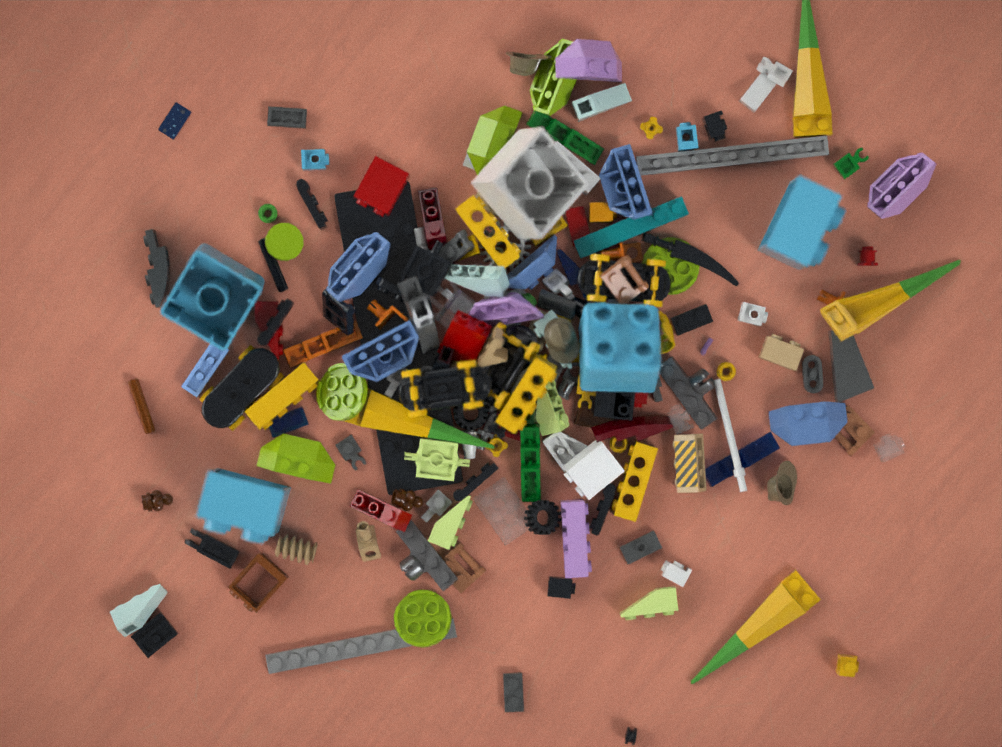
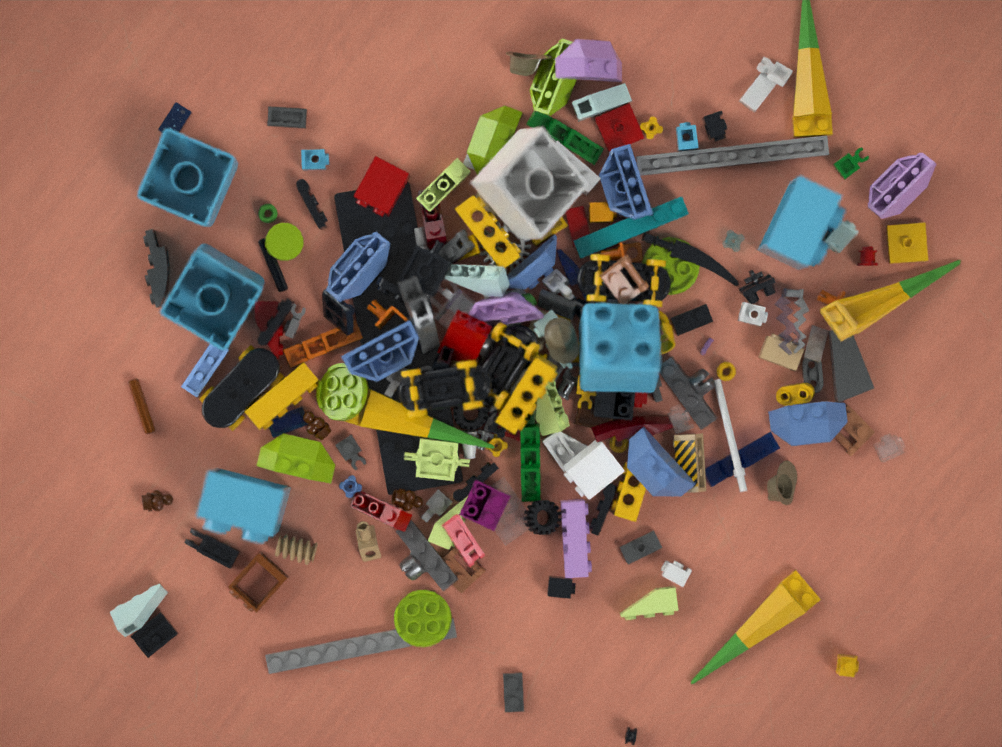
tan slope [478,327,508,367] -> none
none -> medium azure brick [137,128,238,227]
none -> light grey plate [284,304,306,339]
none -> reddish brown piece [303,412,332,440]
none -> medium blue plate [339,475,362,498]
none -> yellowish green slope [416,158,471,212]
none -> coral plate [442,514,485,567]
none -> magenta slope [459,480,511,531]
none -> red plate [594,103,645,154]
none -> medium blue wedge [627,427,696,496]
none -> clear light blue plate [722,230,744,252]
none -> black hips [739,270,776,304]
none -> piece [774,288,810,355]
none -> yellow plate [776,383,815,406]
none -> flat silver sticker [804,325,829,362]
none -> light aqua slope [823,220,858,254]
none -> yellow plate [886,223,928,264]

